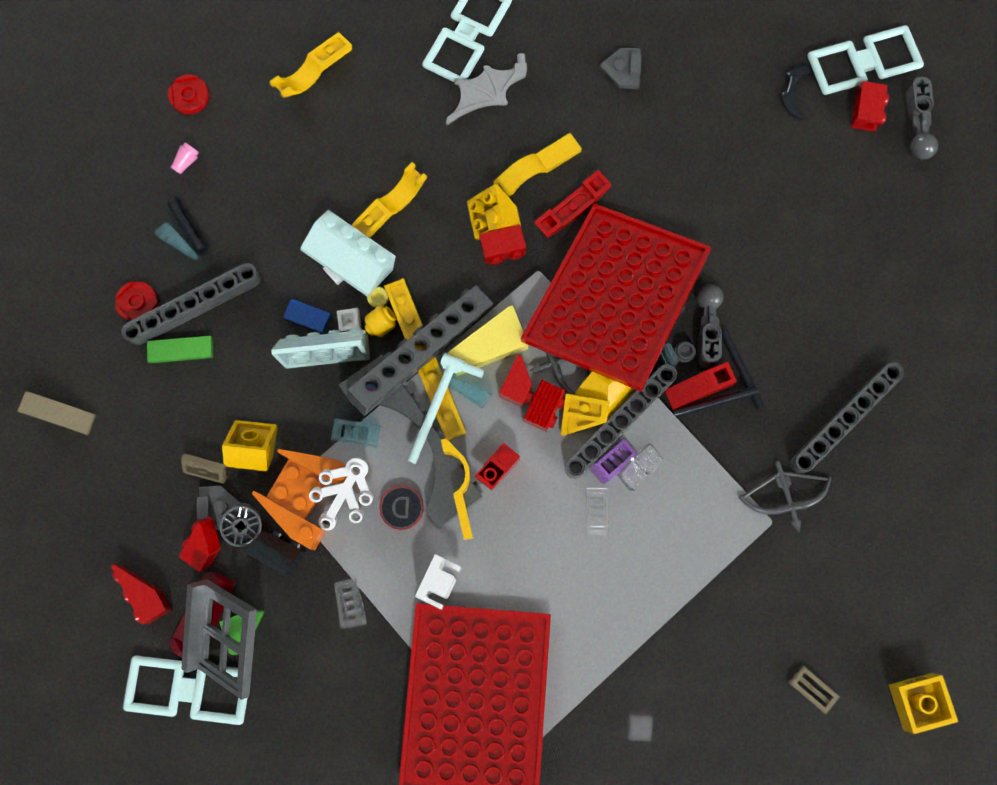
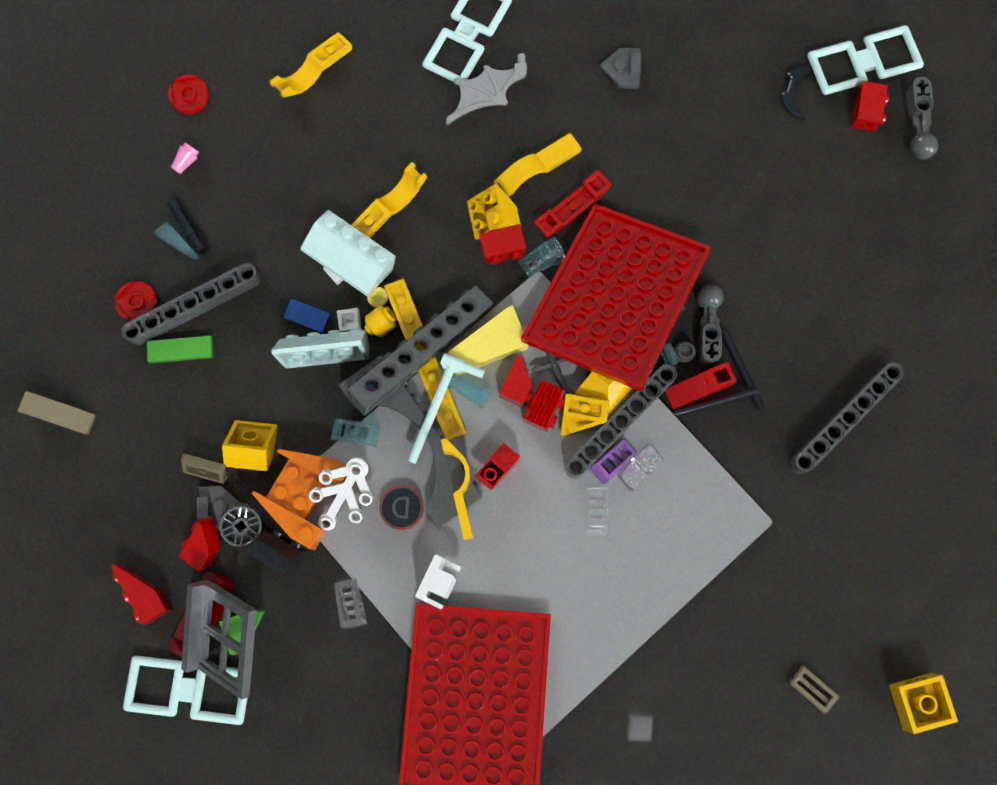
dark grey piece [739,461,831,533] -> none
none -> clear light blue slope [519,237,565,277]

